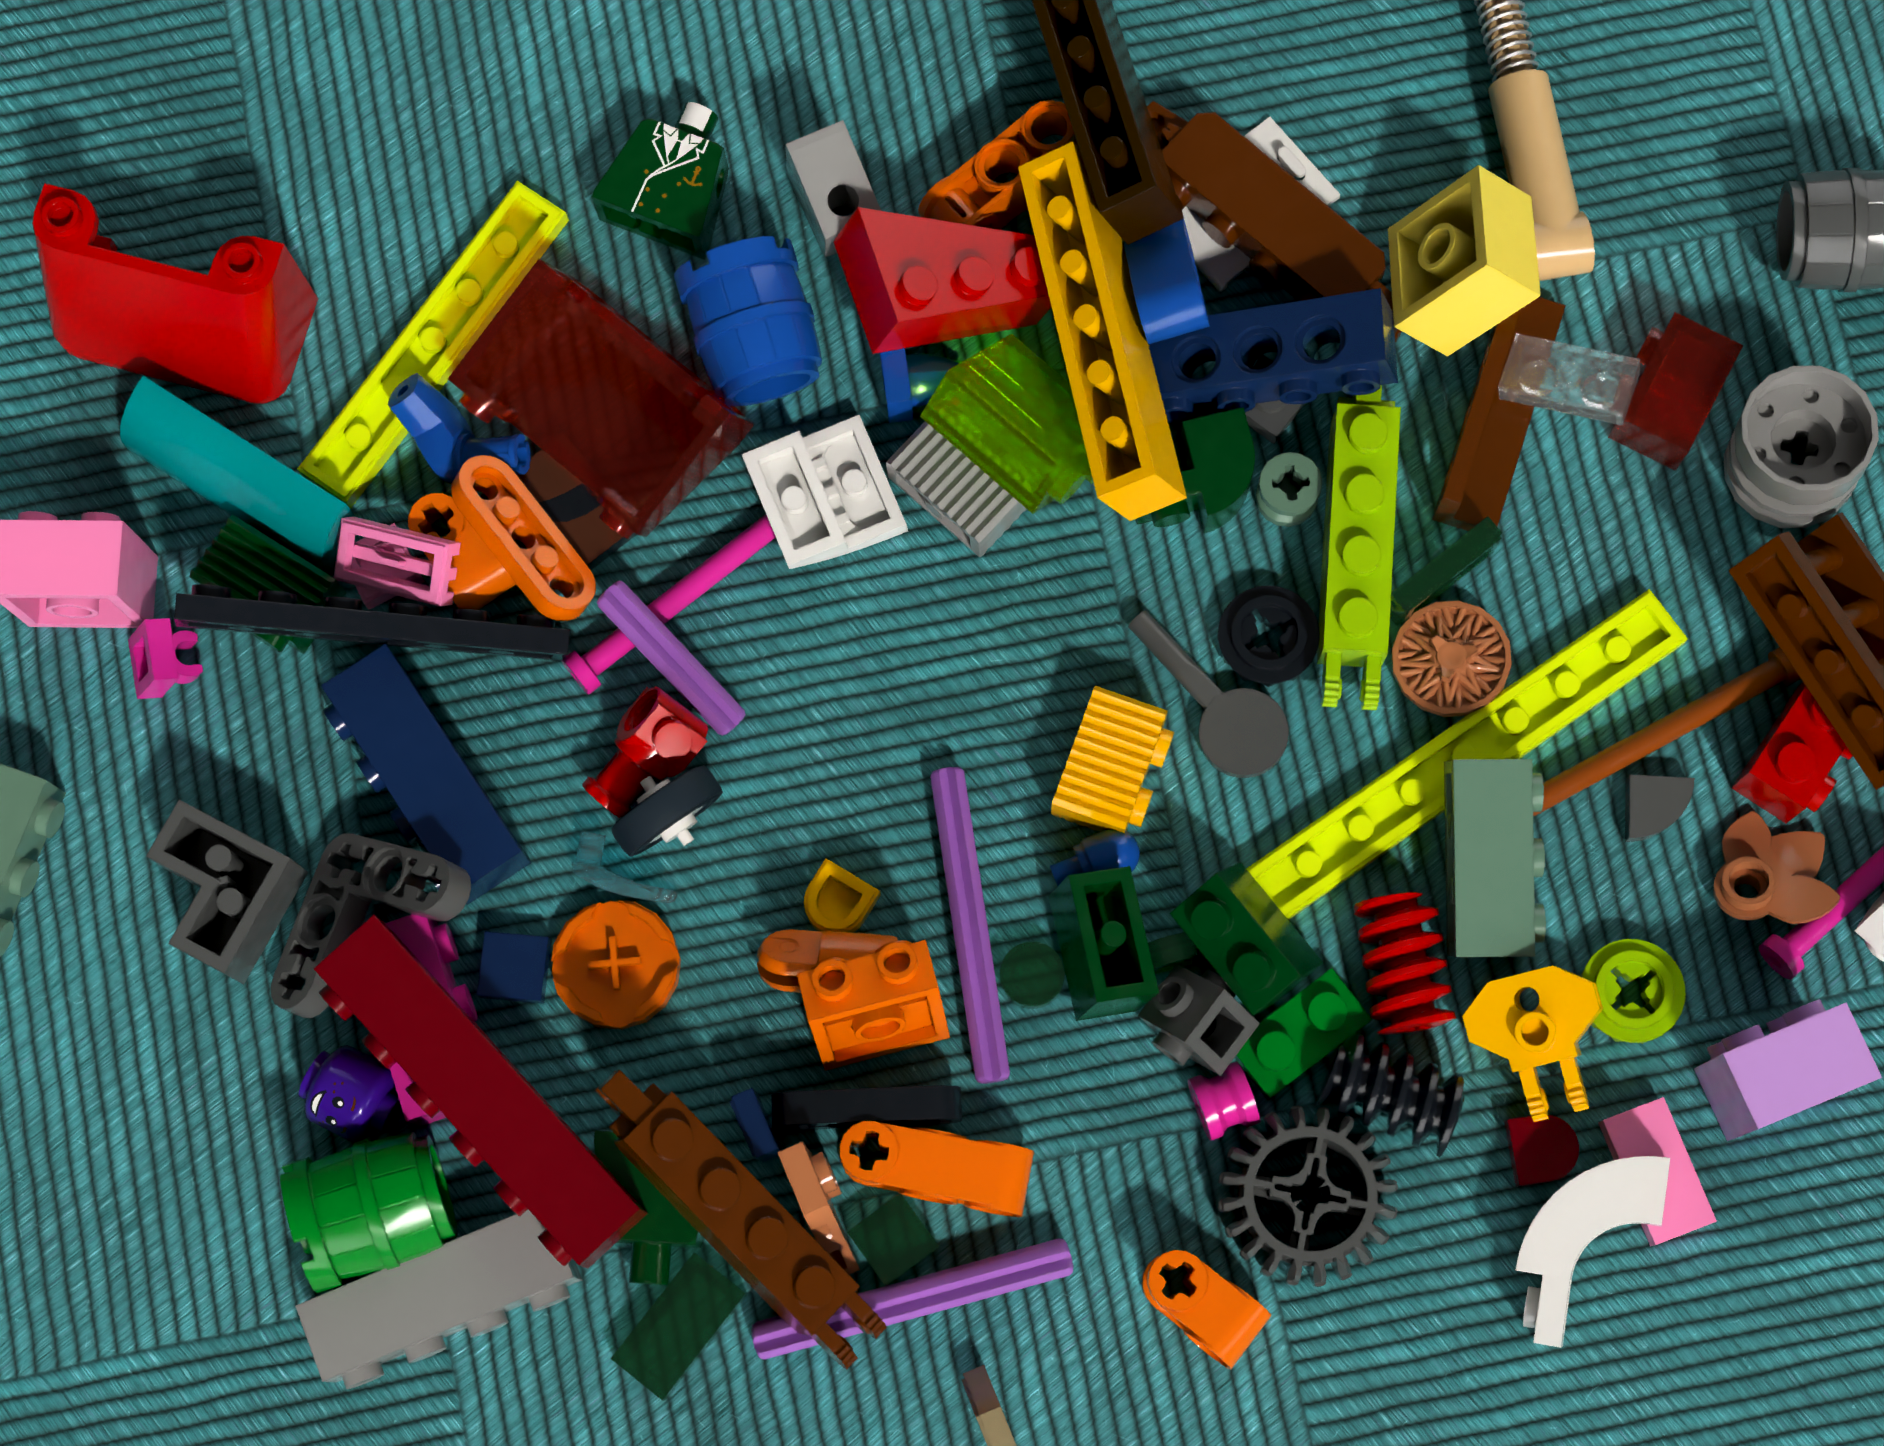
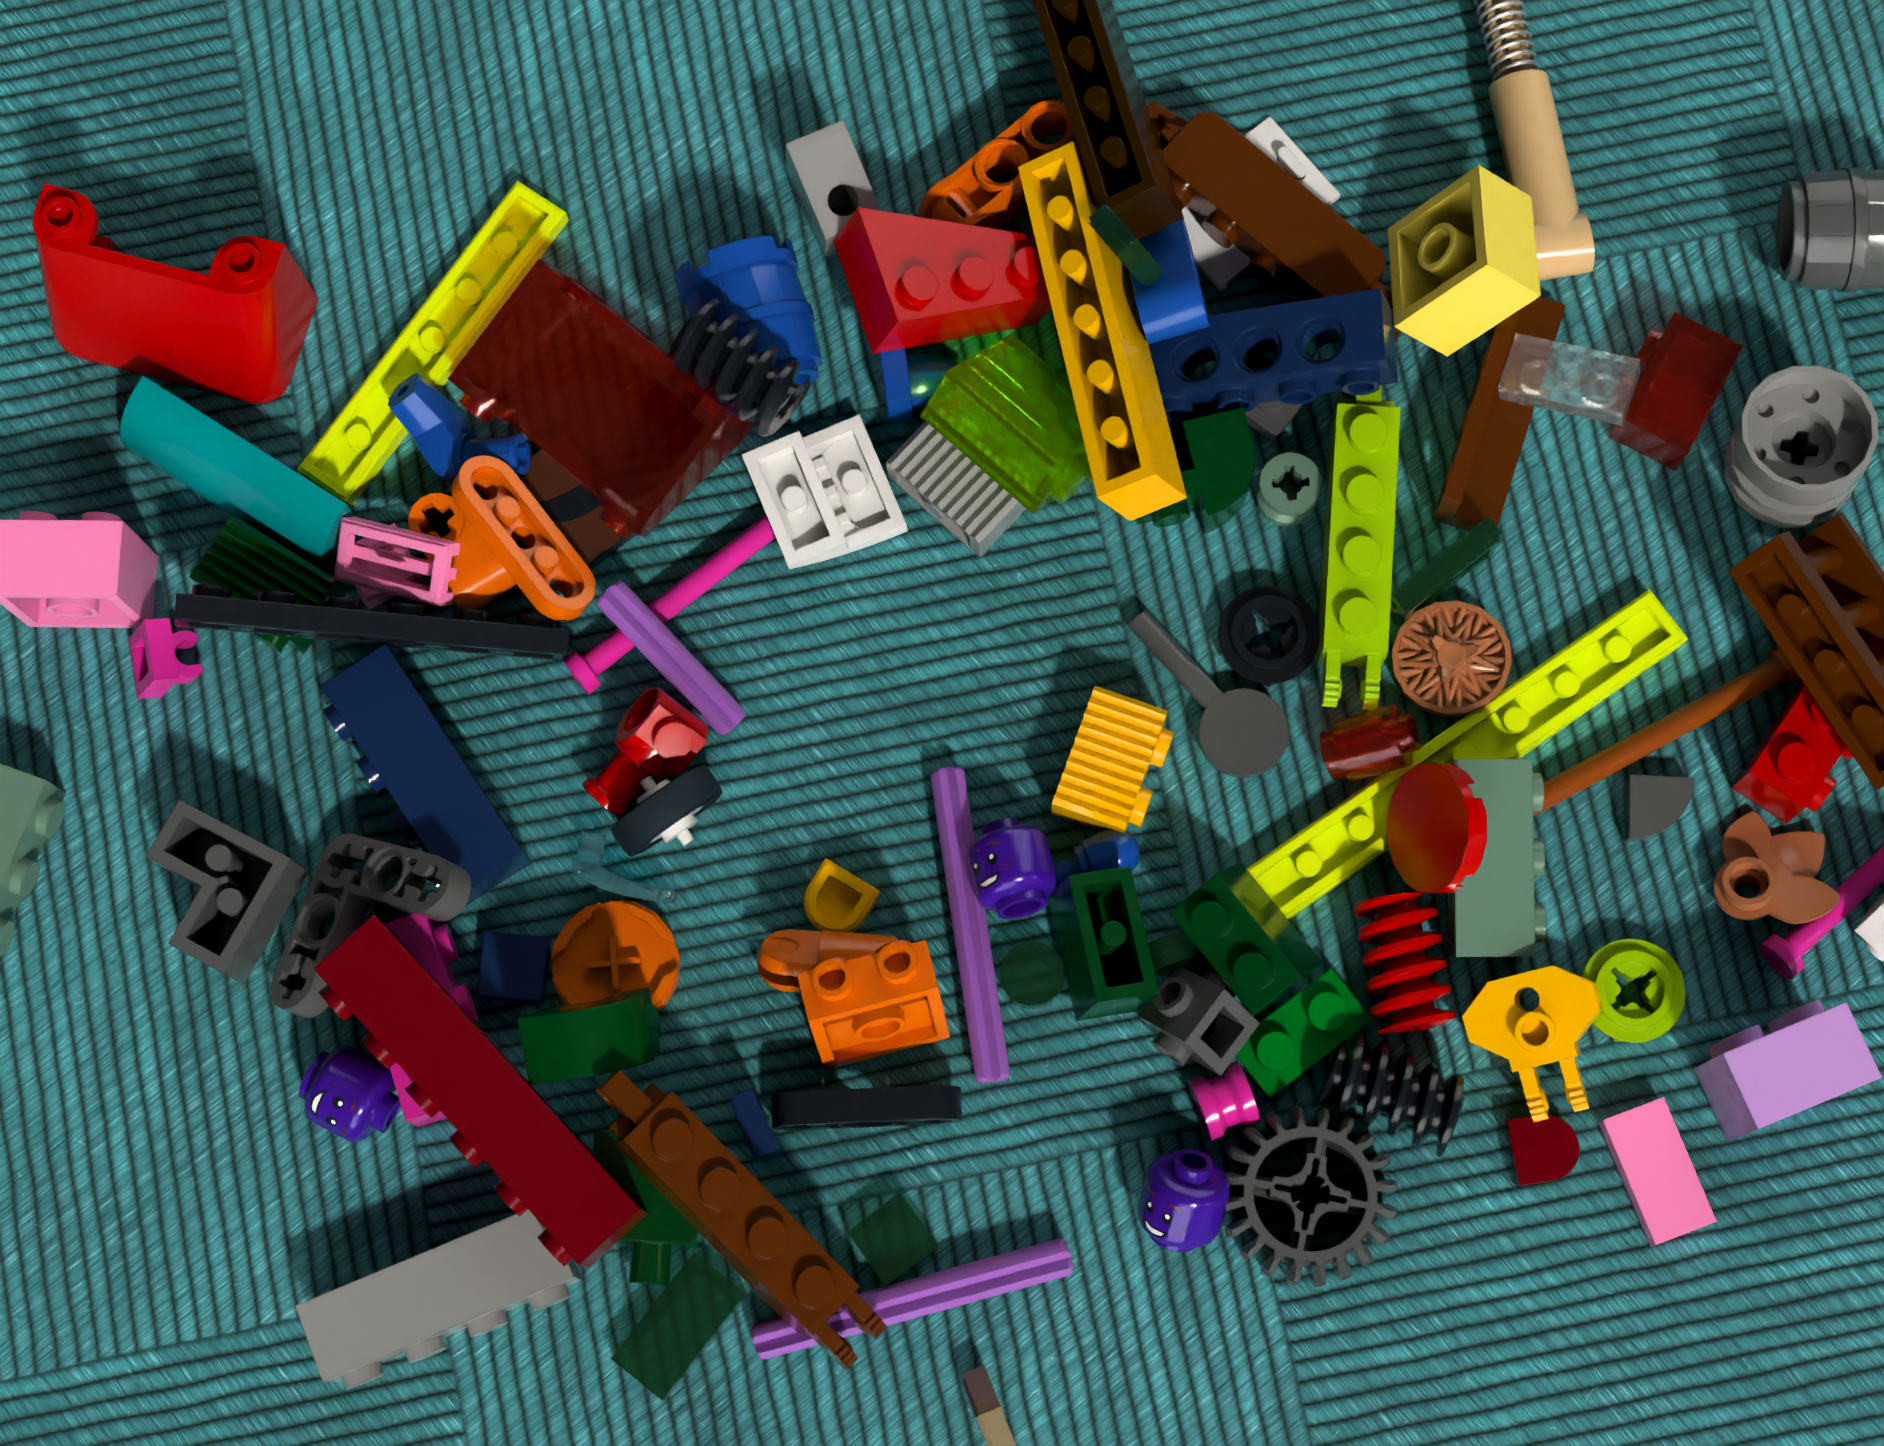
green piece [280,1132,458,1294] -> none
dark green torso [591,102,729,260] -> none
nougat wing [777,1142,860,1275] -> none
orange piece [840,1121,1034,1217] -> none
orange piece [1142,1250,1271,1370] -> none
white arch [1515,1156,1670,1348] -> none
none -> dark green brick [518,987,661,1084]
none -> black piece [669,298,811,437]
none -> dark purple head [966,818,1058,919]
none -> clear green tile [1089,203,1165,286]
none -> dark purple head [1137,1149,1230,1252]
none -> clear red brick [1320,704,1421,782]
none -> red tile [1387,763,1487,893]

